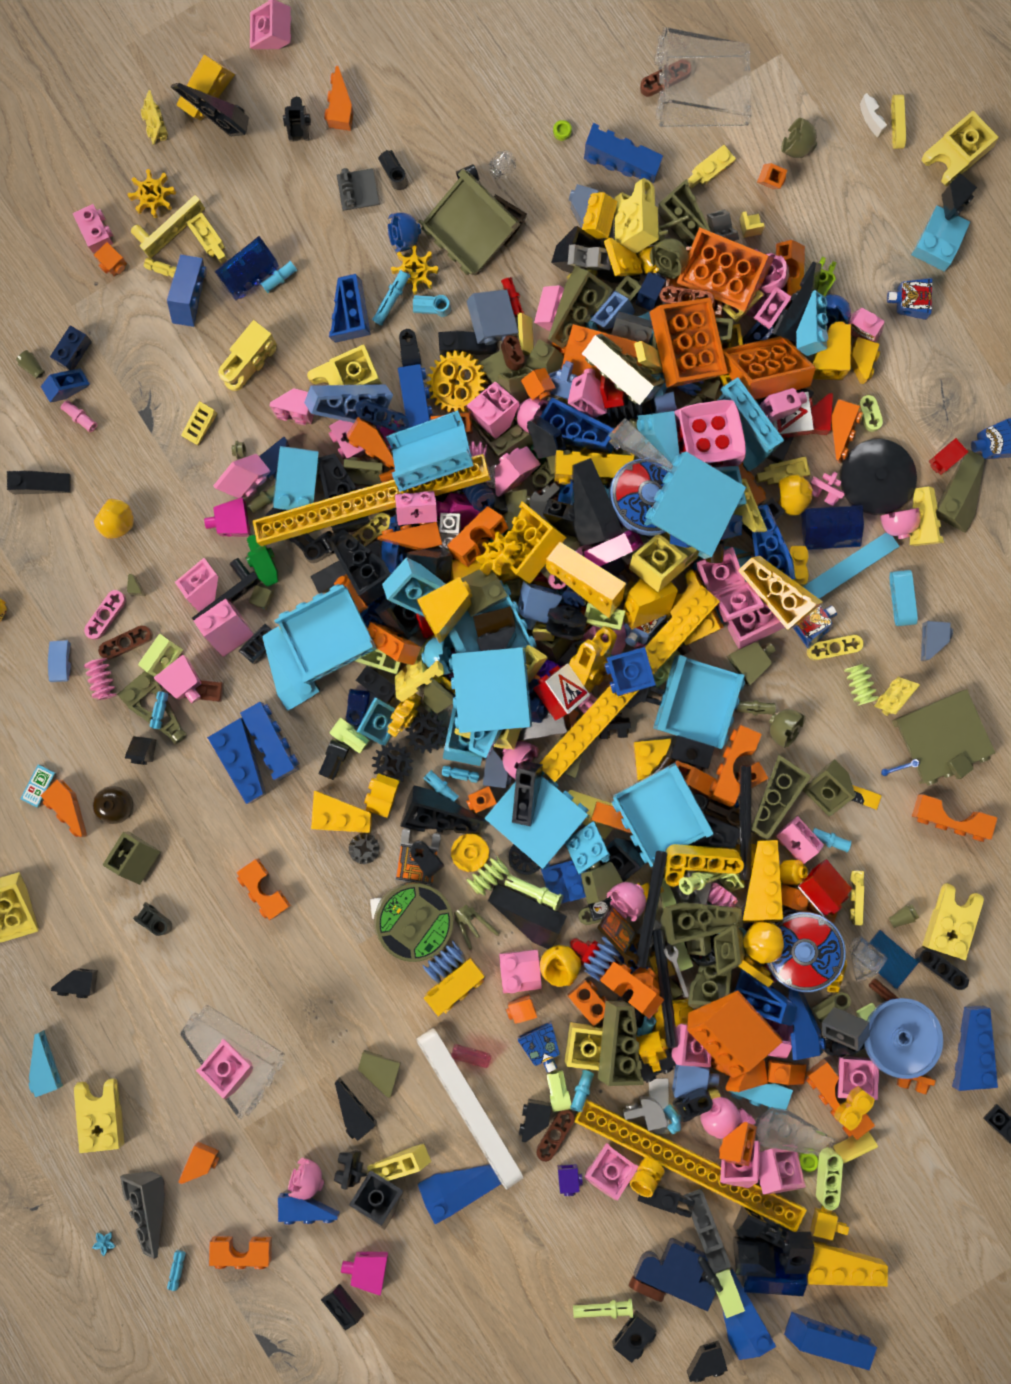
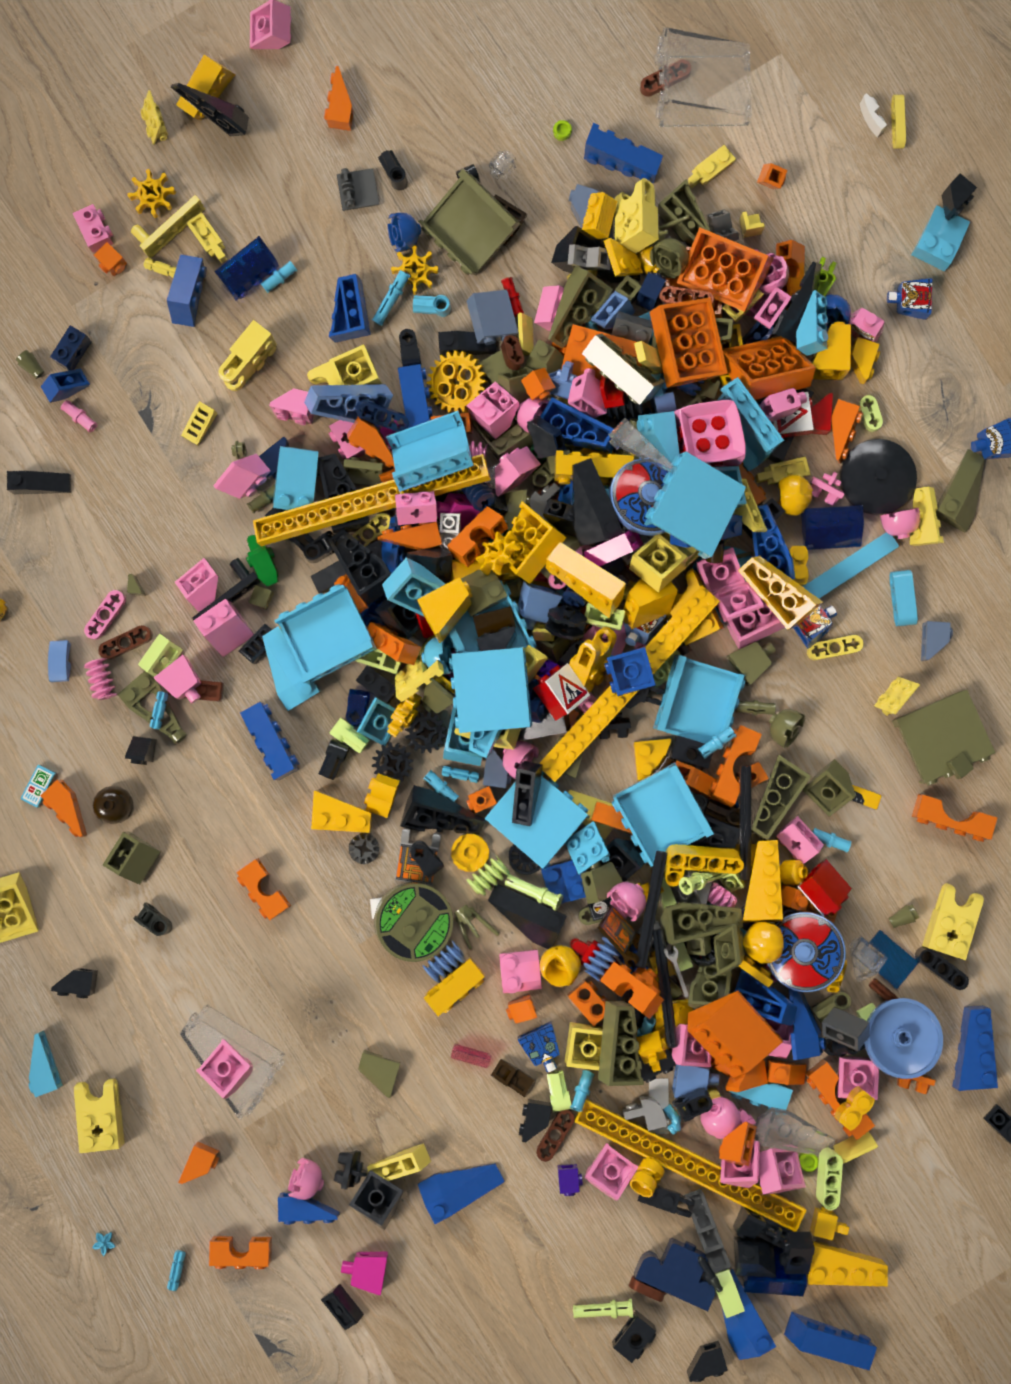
yellow piece [94,498,134,539] -> none
dark grey wedge [120,1171,165,1259] -> none
dark pink torso [204,498,251,537] -> none
blue wedge [207,718,266,804] -> none
black hinge [283,96,311,142] -> none
black slope [335,1077,377,1141] -> none
white beam [416,1028,523,1190] -> none
olive cylinder [781,118,817,158] -> none
yellowish green piece [844,664,879,706] -> none
light yellow hinge [849,871,864,925] -> none
hinge [881,759,920,776] -> none
light yellow brick [921,111,999,186] -> none
red slope [929,438,968,475] -> none
none -> dark brown slope [491,1059,536,1097]
none -> medium azure pin [698,726,737,759]

